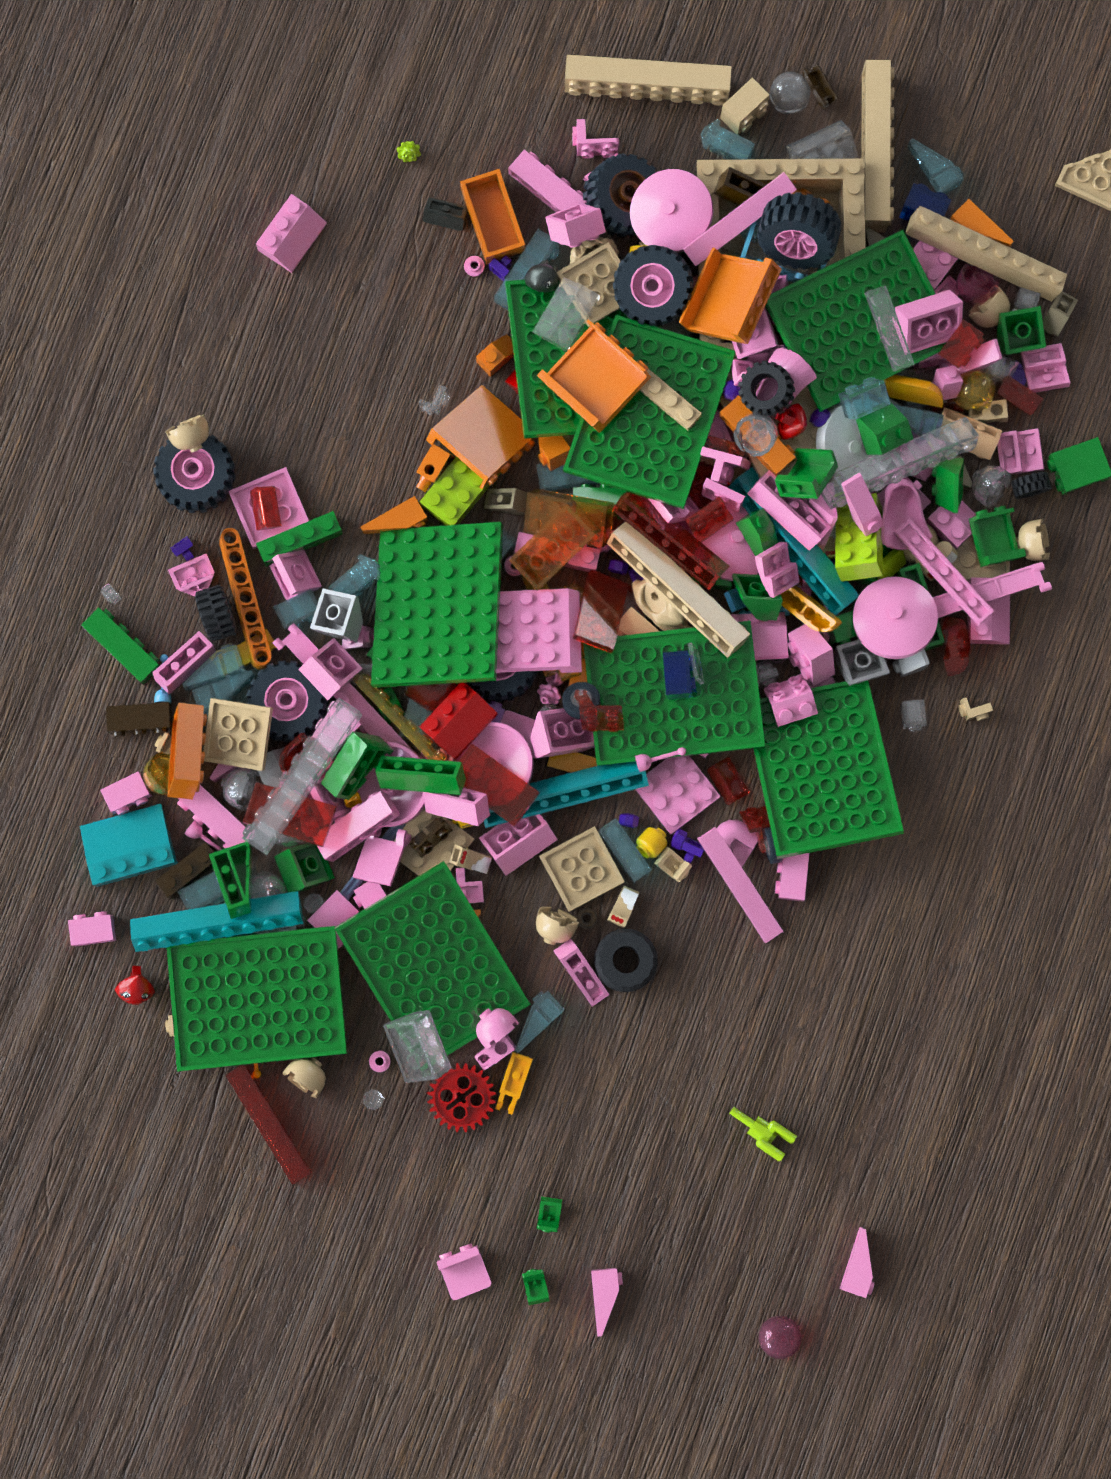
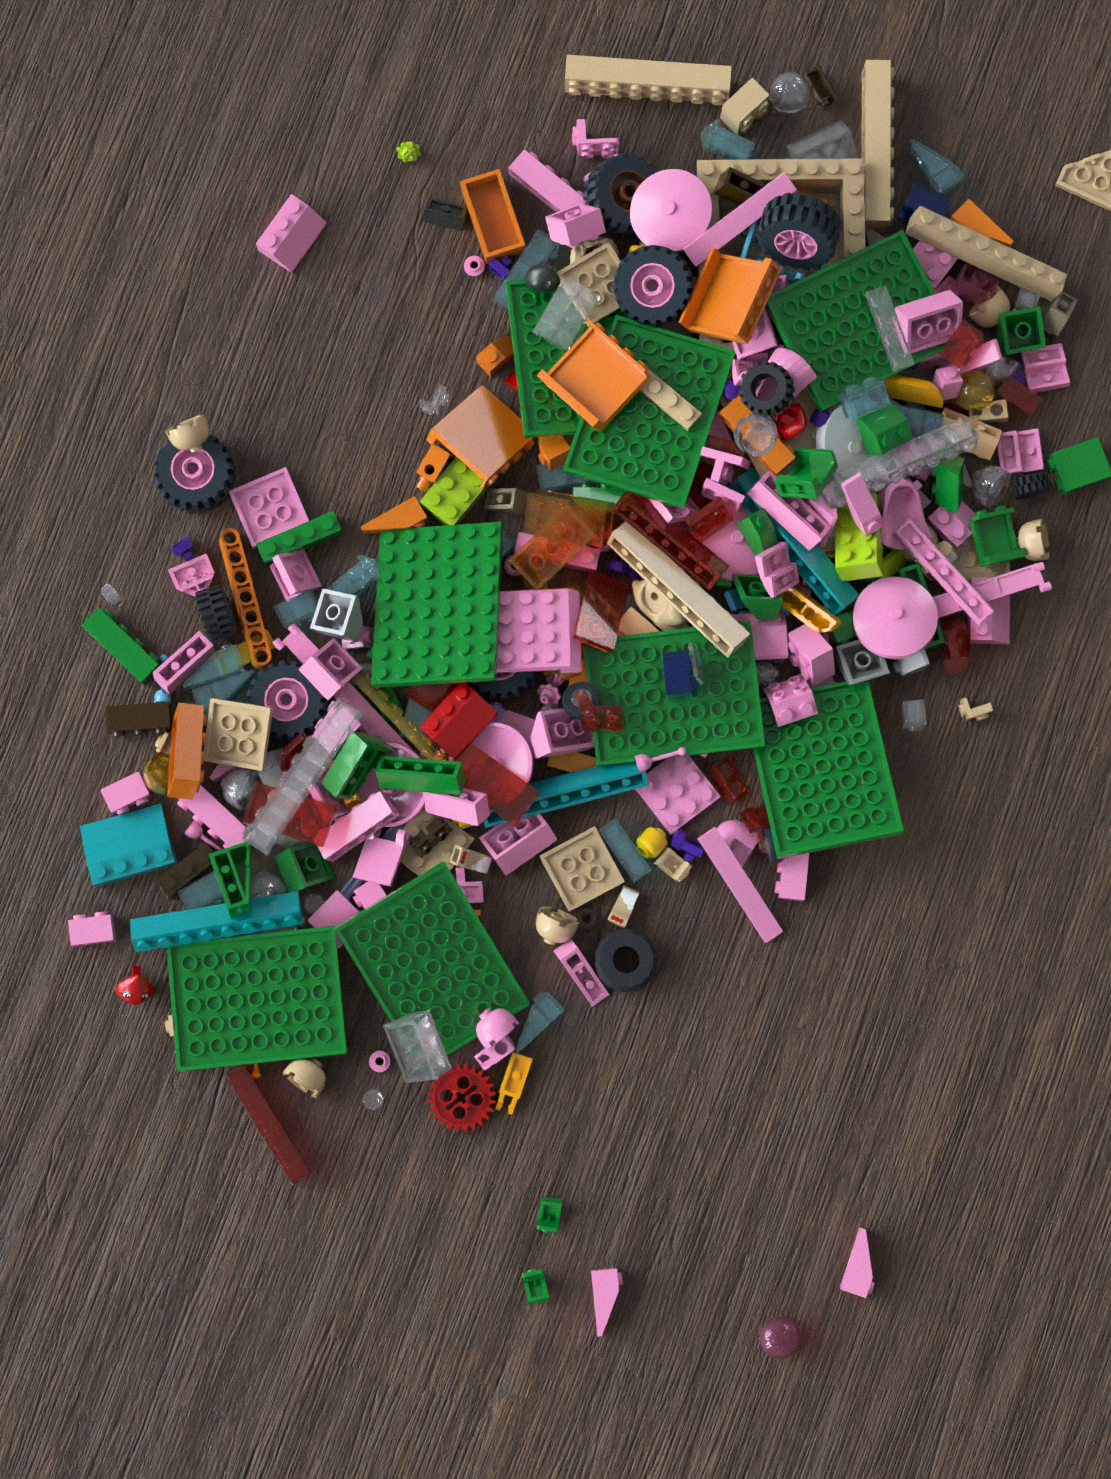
clear red slope [250,486,282,531] -> none
bright pink bracket [437,1243,491,1300] -> none
dark purple tile [618,813,639,828] -> none
lime plant [729,1107,797,1161] -> none

